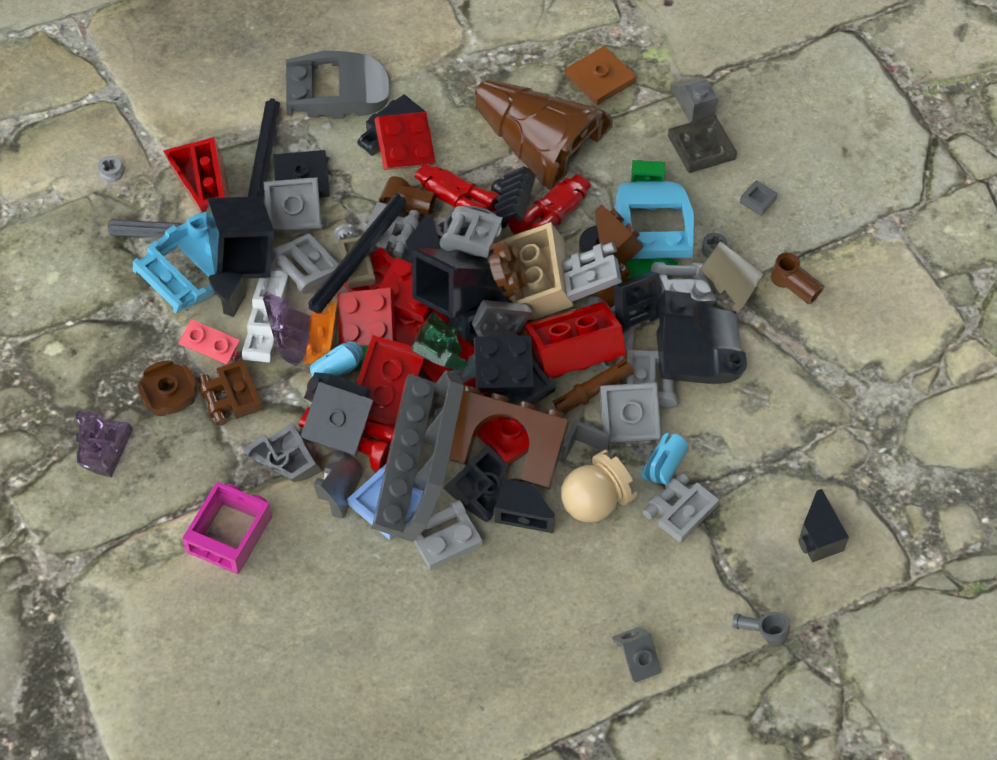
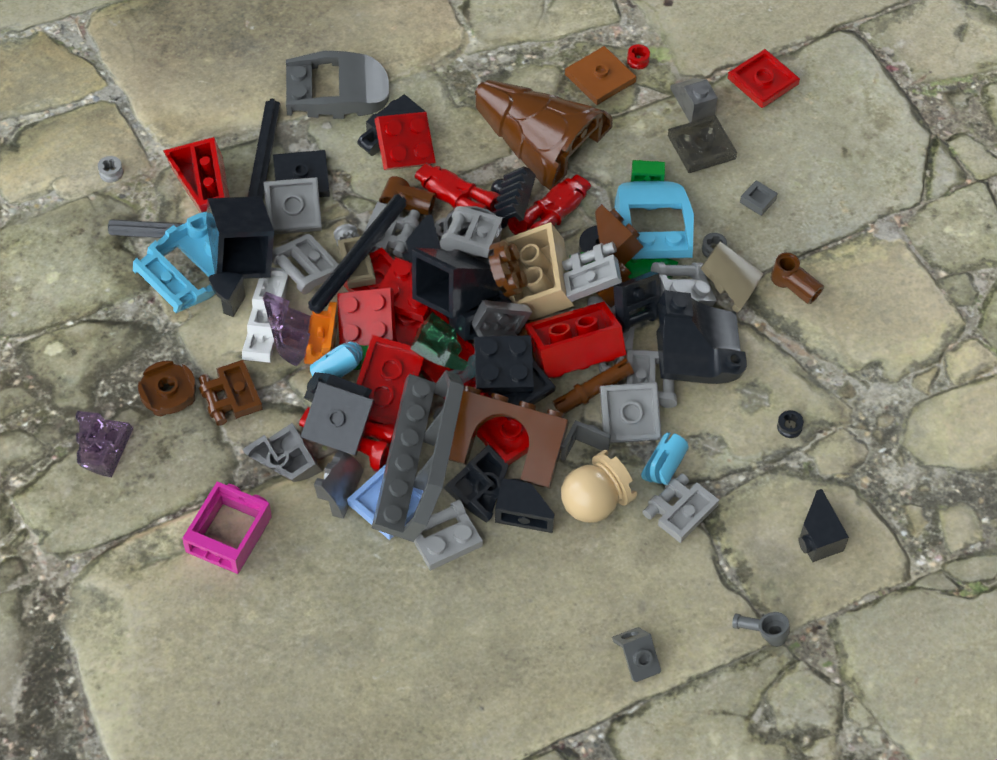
coral hinge [178,319,240,365] -> none
none -> red bush [627,44,650,70]
none -> red plate [727,49,800,108]
none -> black bush [777,410,804,439]

